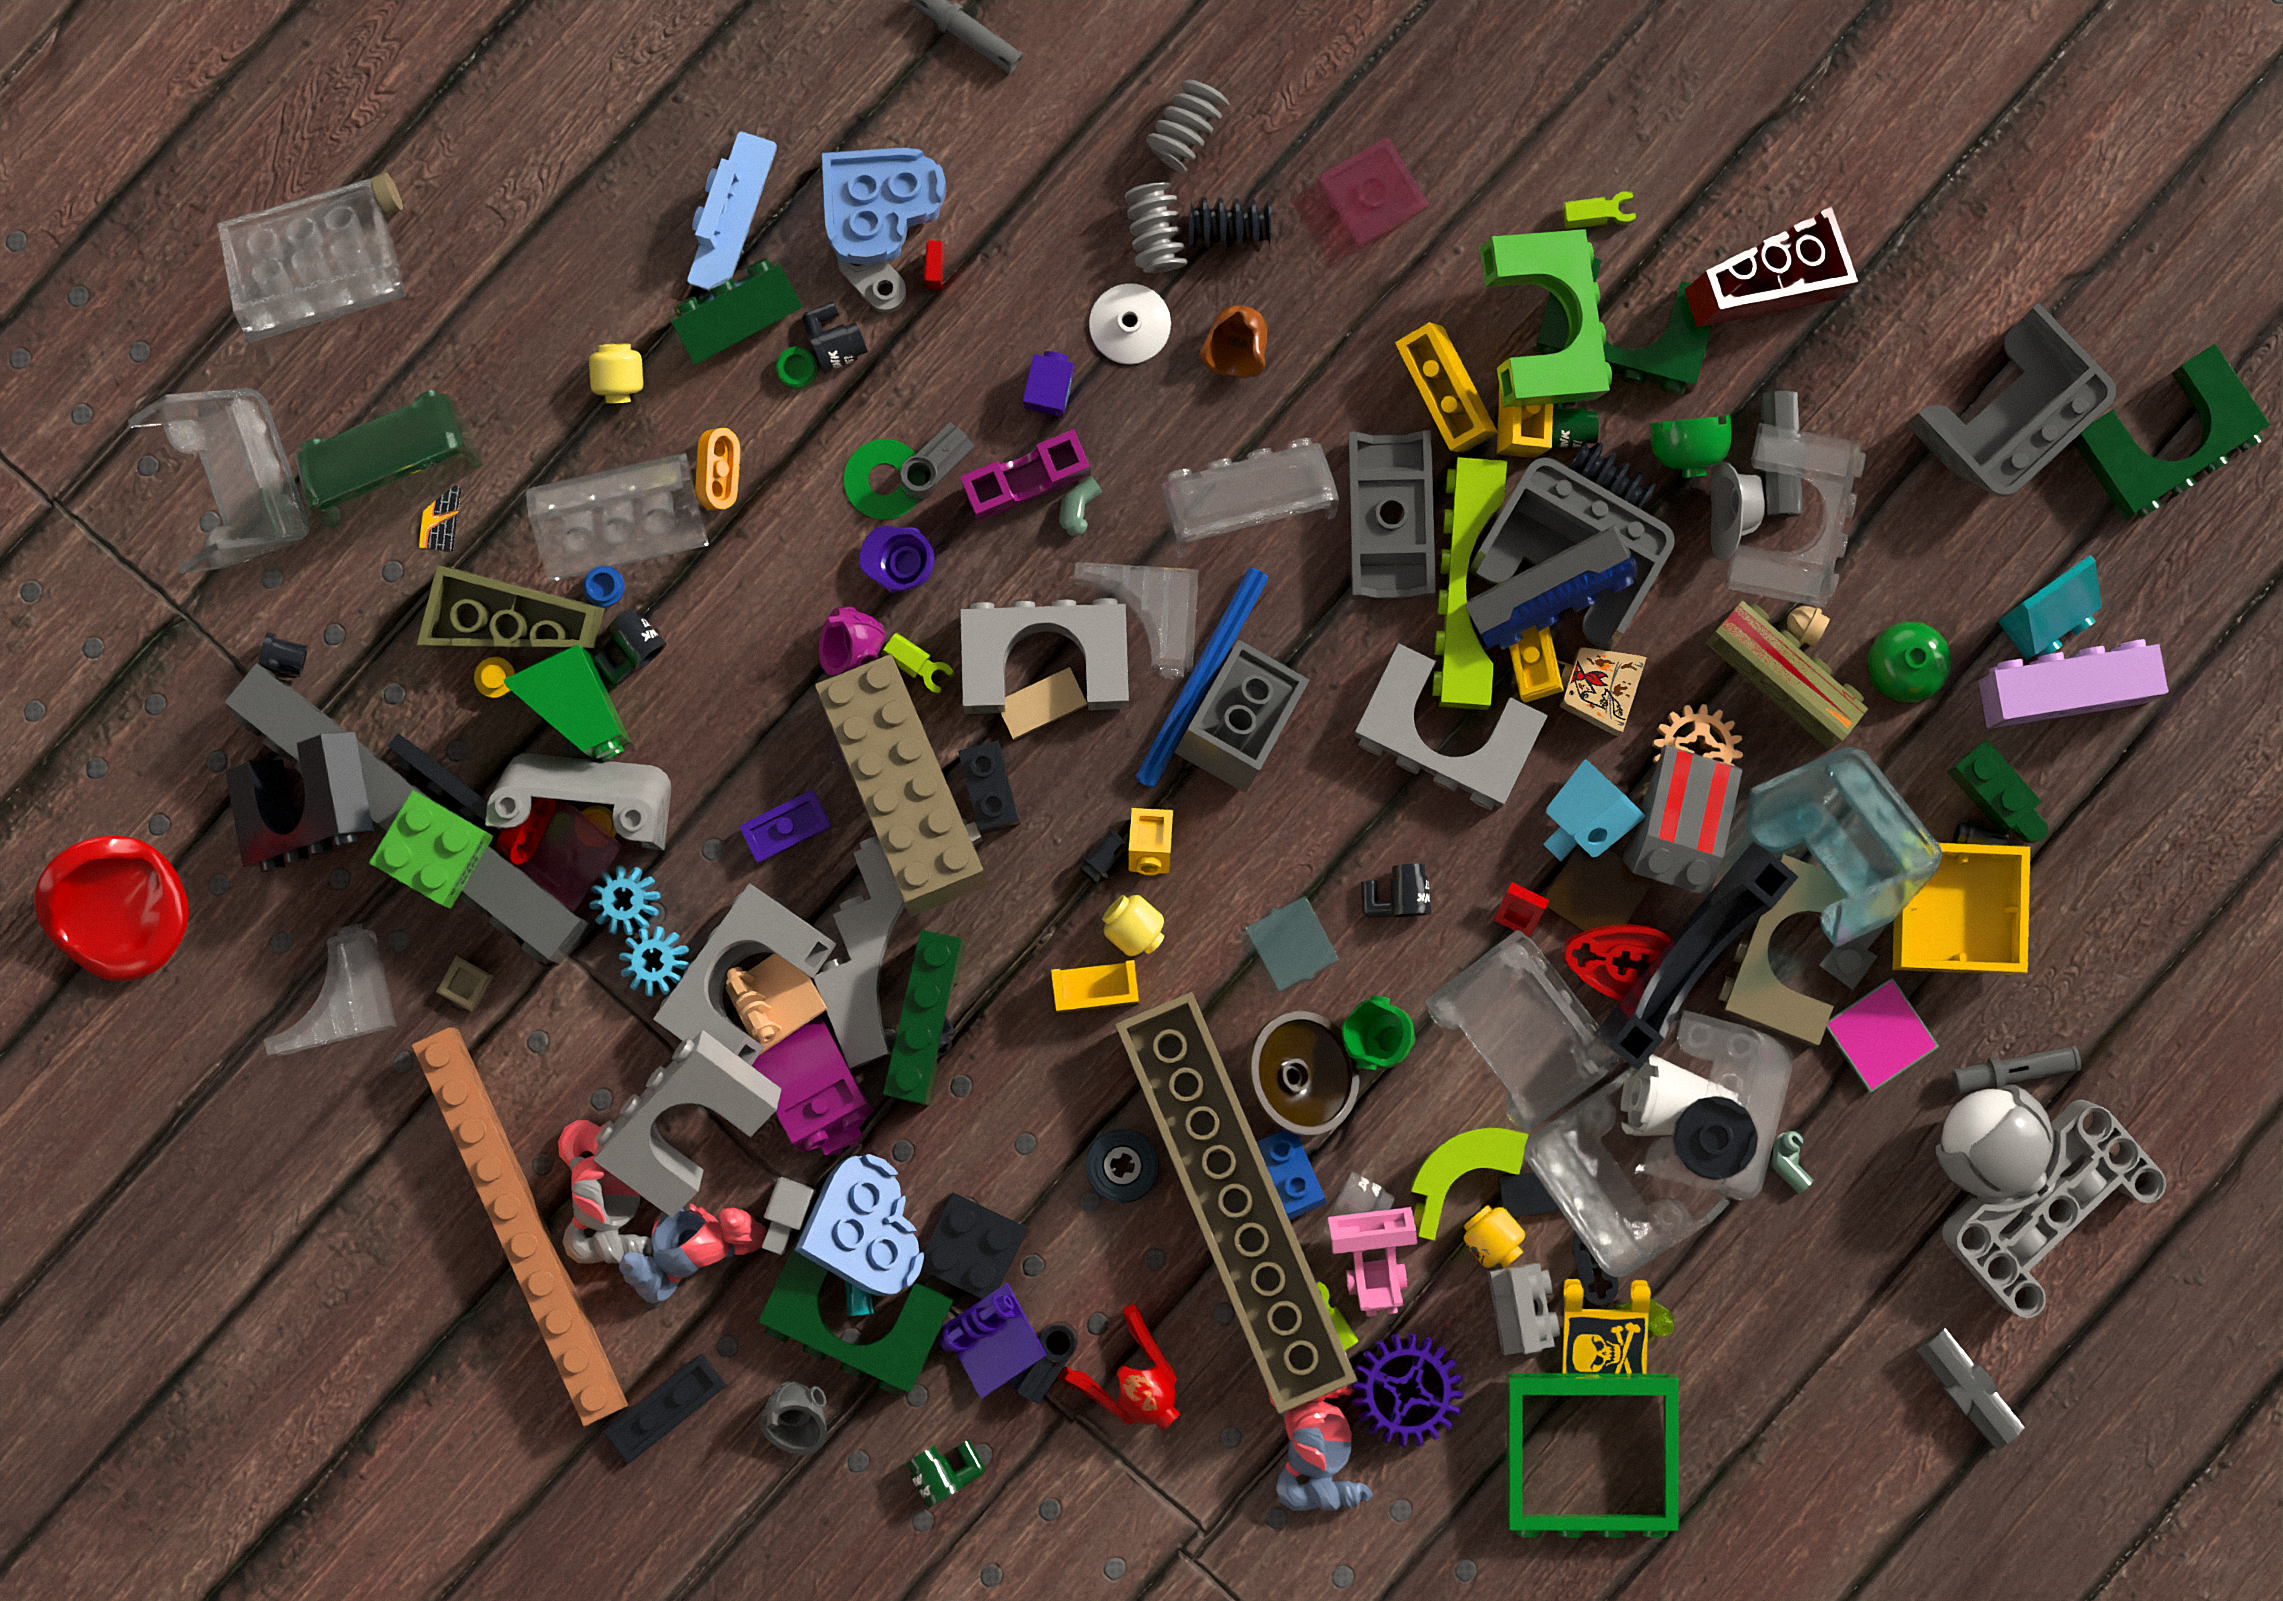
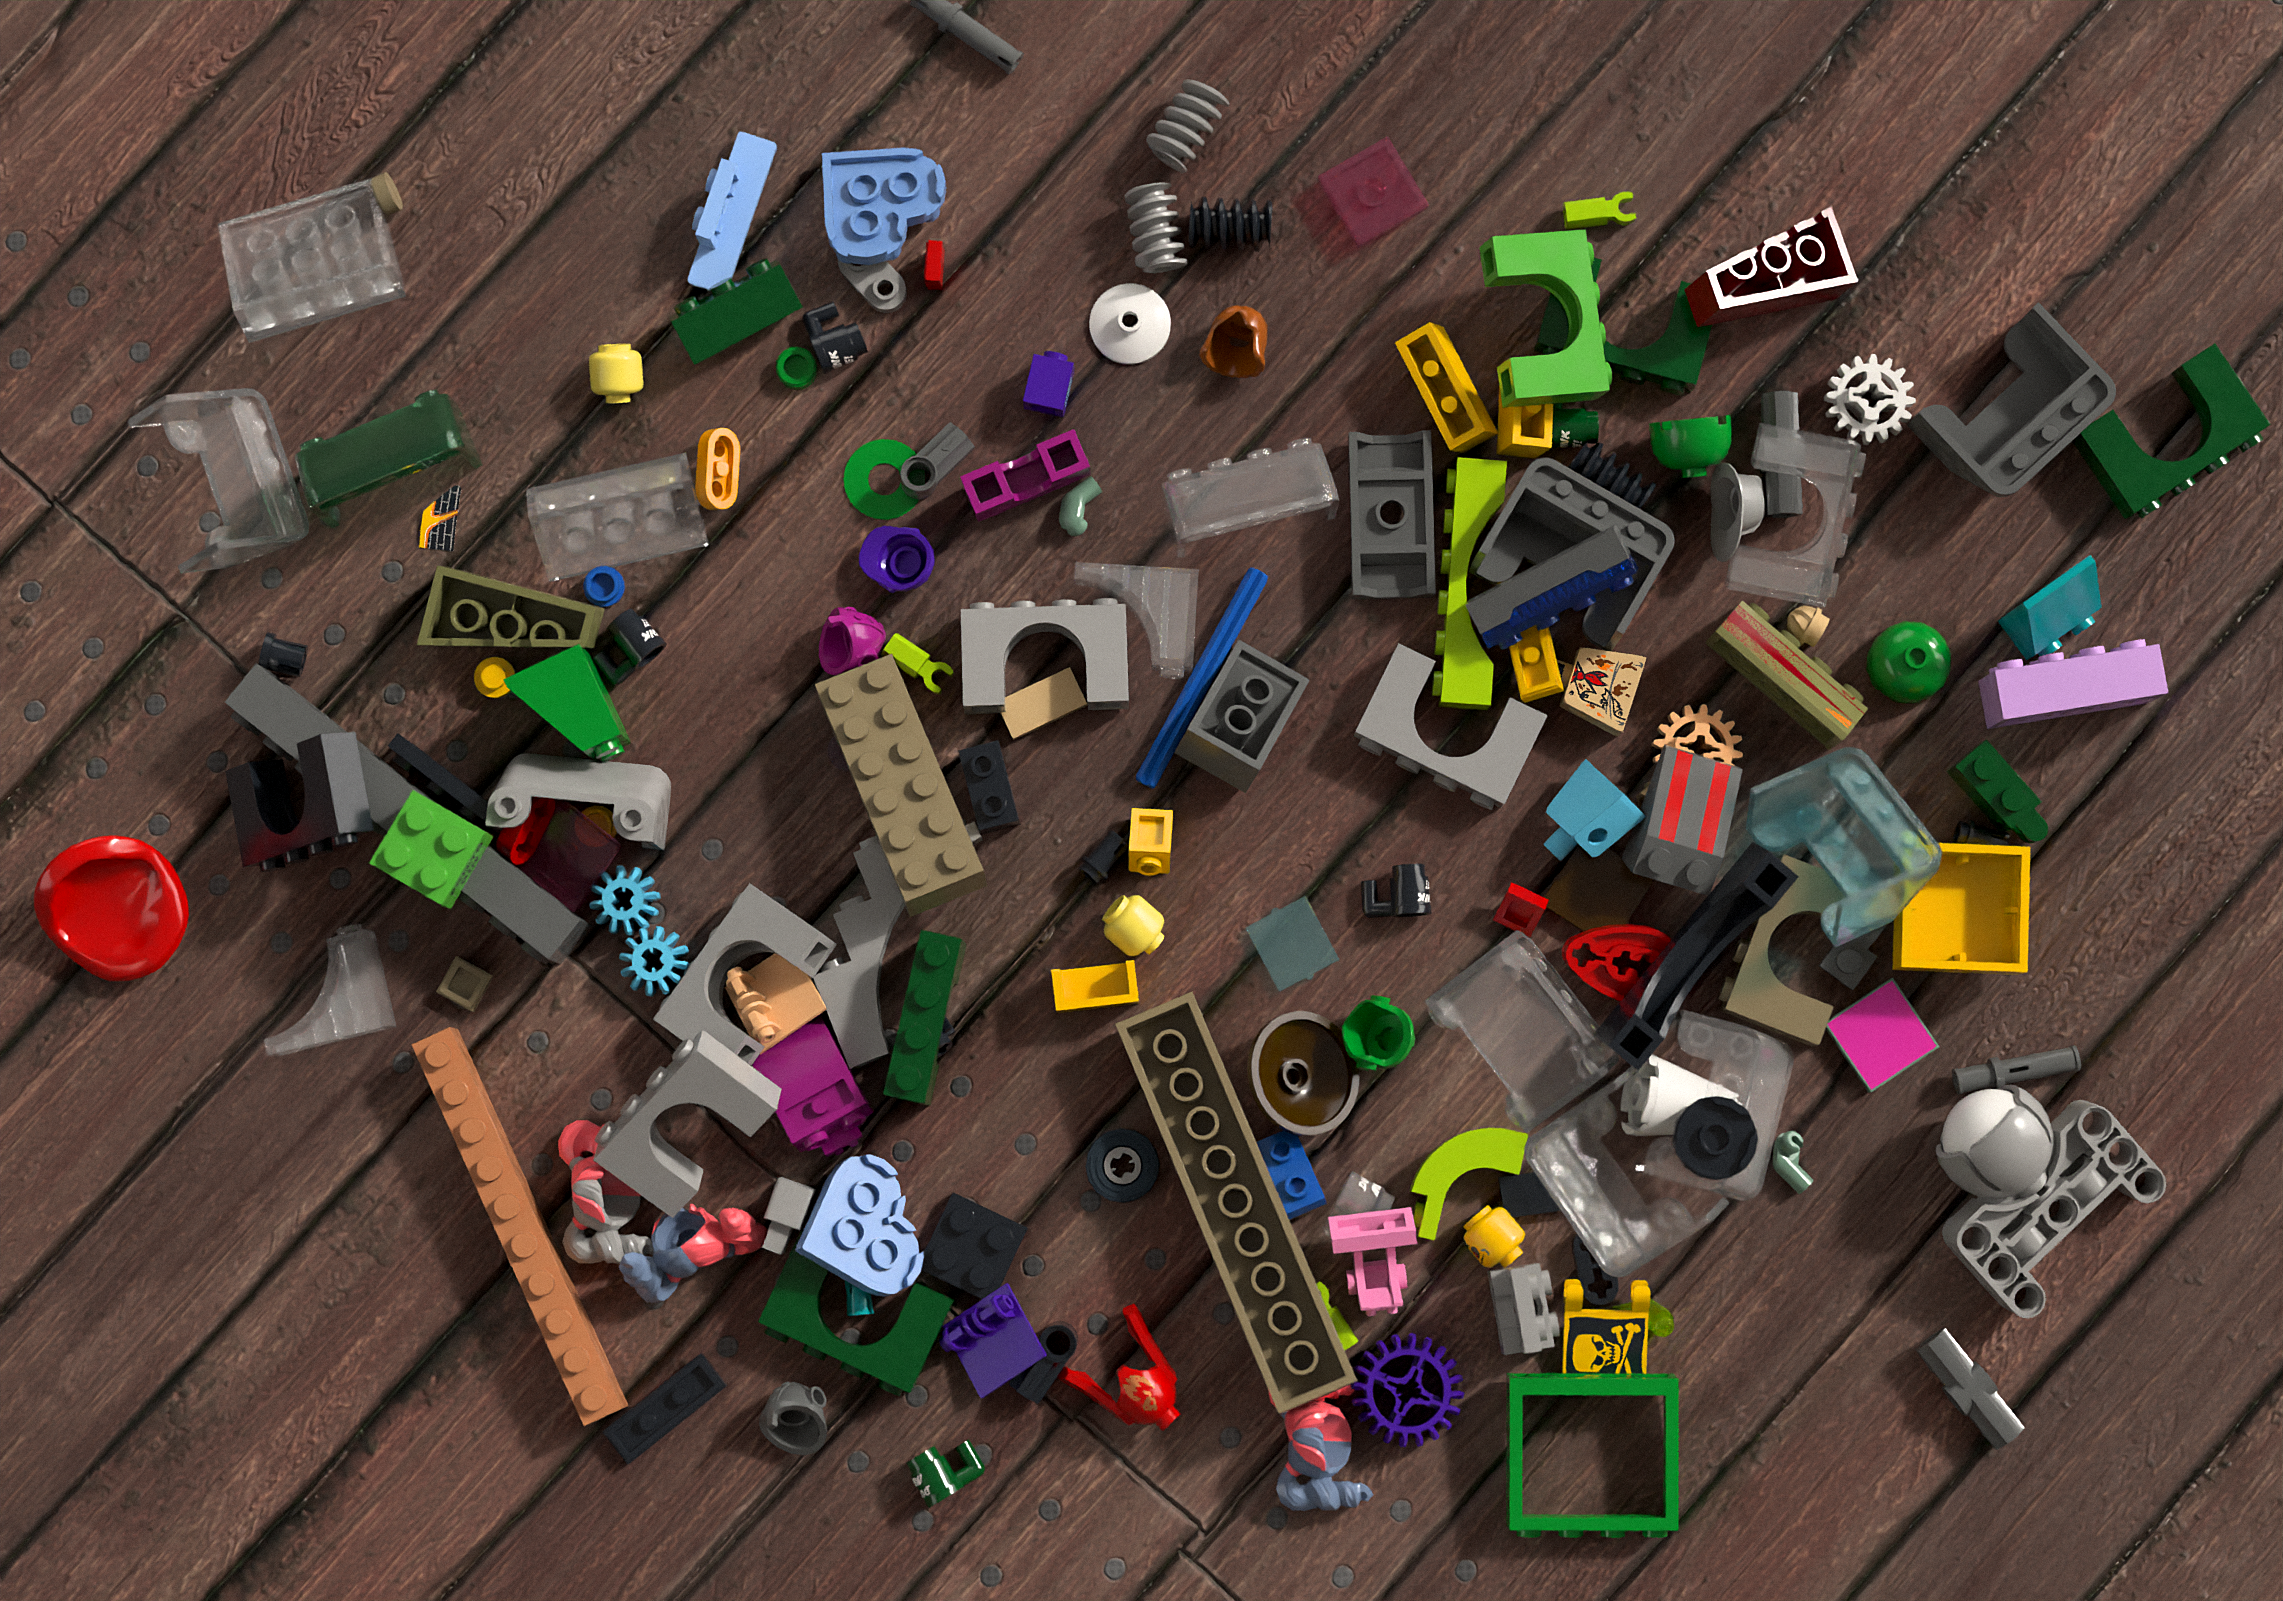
dark purple plate [739,790,832,864] -> none
none -> white gear [1824,354,1916,445]

